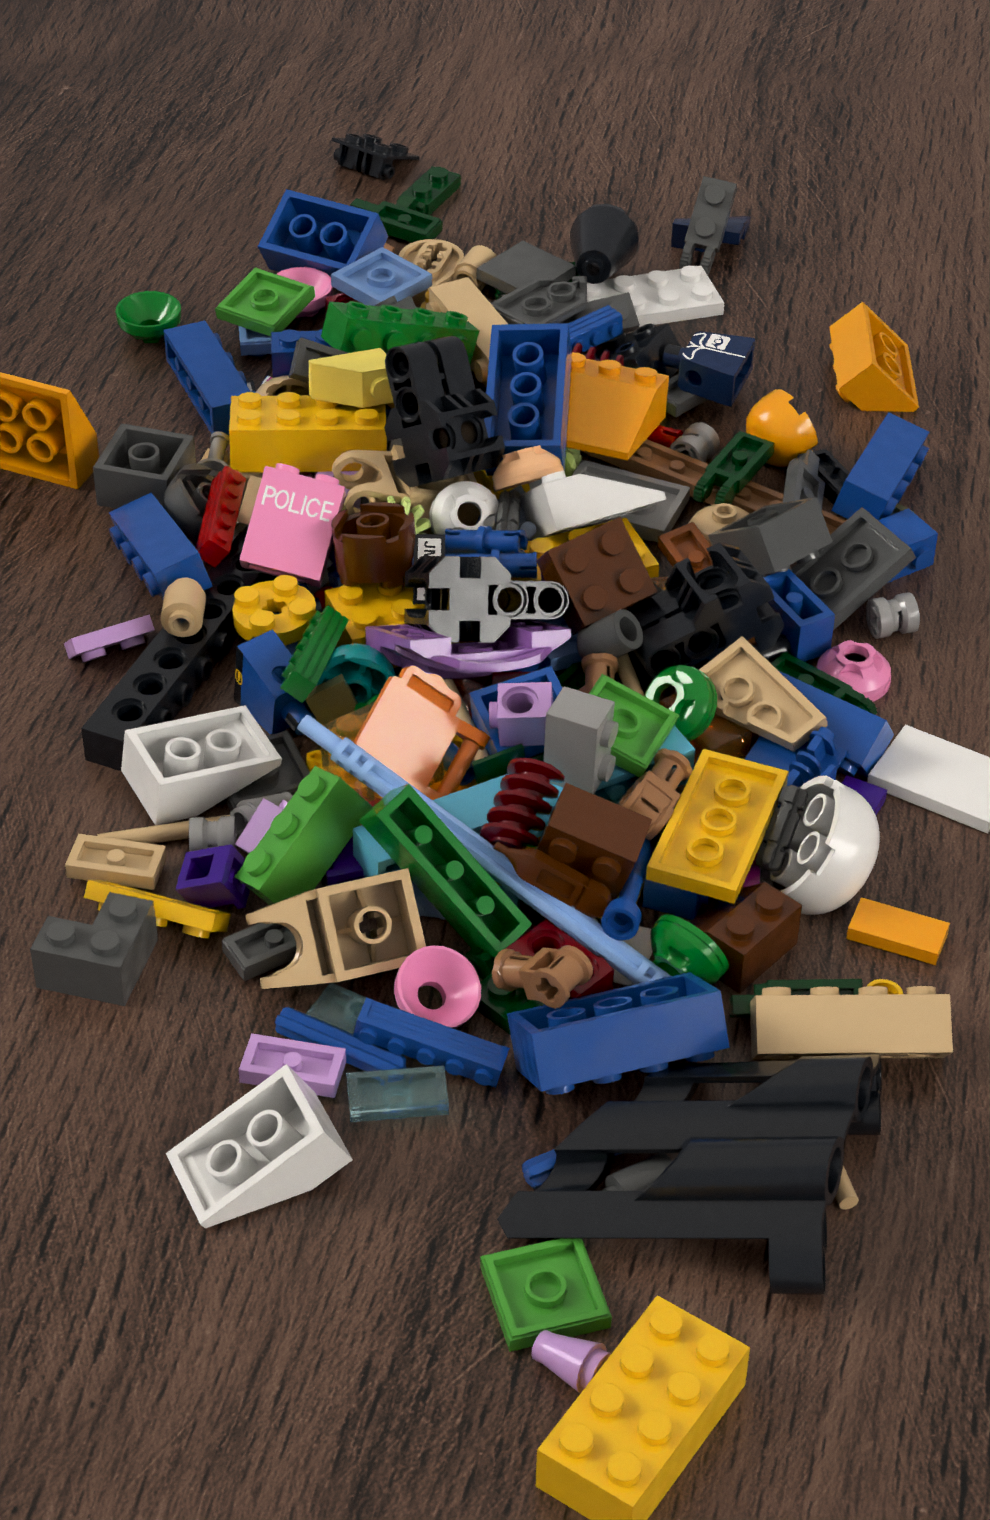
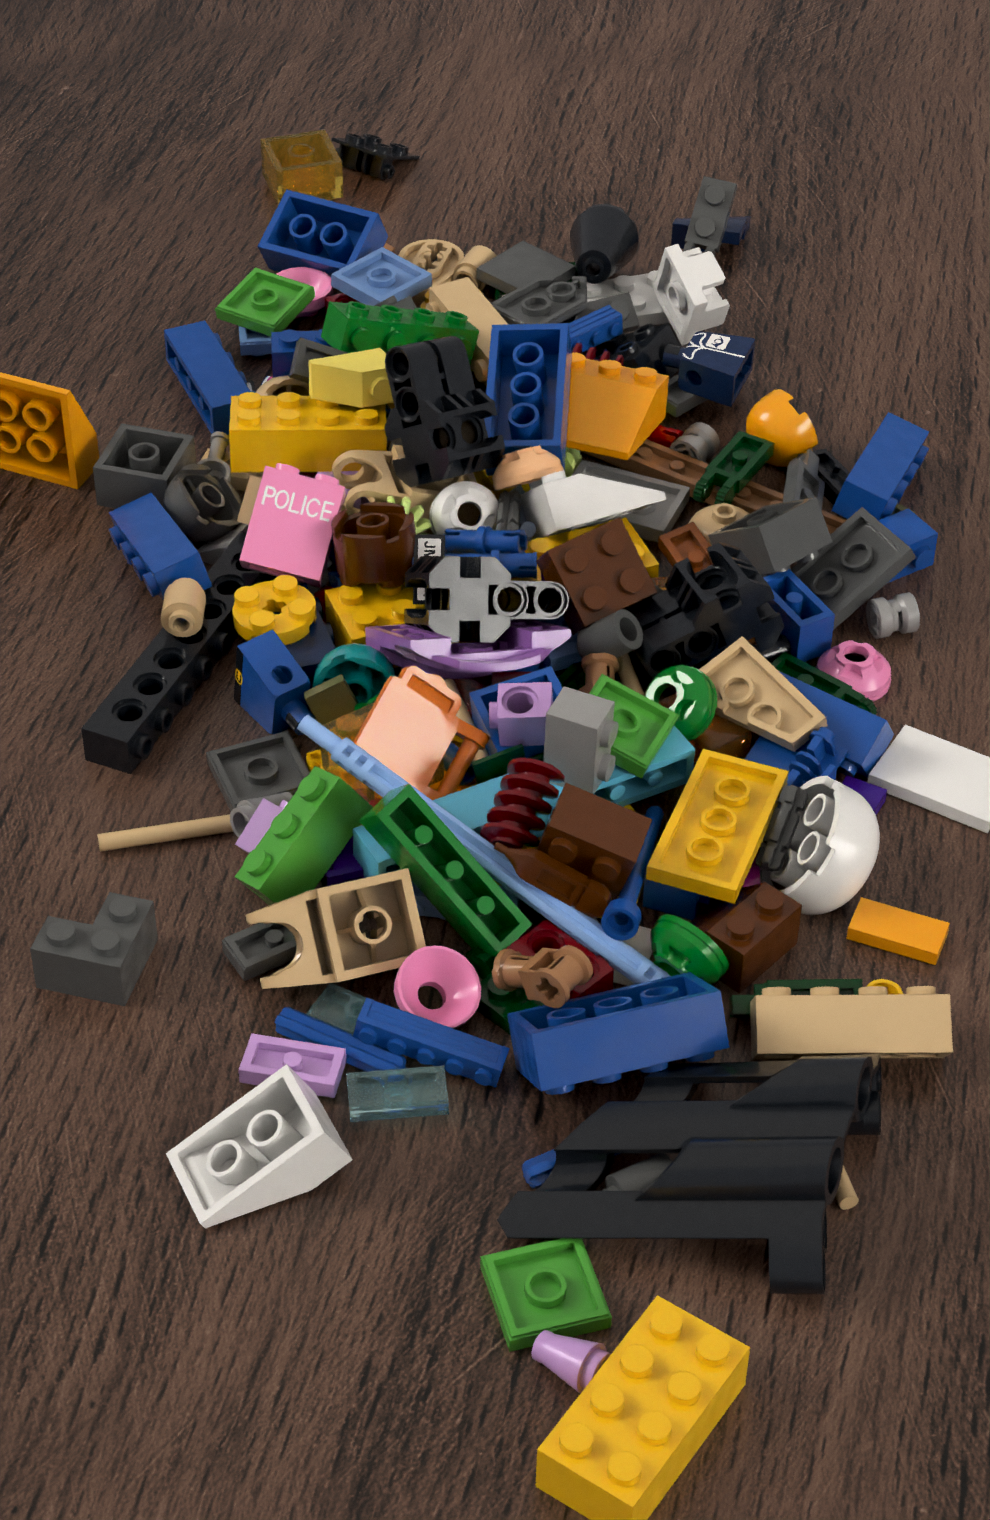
lavender plate [64,614,155,662] -> none
tan plate [65,833,167,890] -> none
yellow plate [84,880,231,939] -> none
green piece [115,291,181,343] -> none
white slope [121,705,282,825] -> none
dark purple brick [175,844,250,909] -> none
light grey wheel [189,816,237,851] -> none
red piece [196,466,246,567] -> none
green piece [280,605,349,703] -> none
dark green hinge [350,198,443,243] -> none
dark green hinge [396,166,461,215] -> none
medium nougat connector [617,748,692,841] -> none
light orange slope [829,302,919,412] -> none
none -> clear yellow brick [260,129,343,205]
none -> white panel [653,244,730,345]

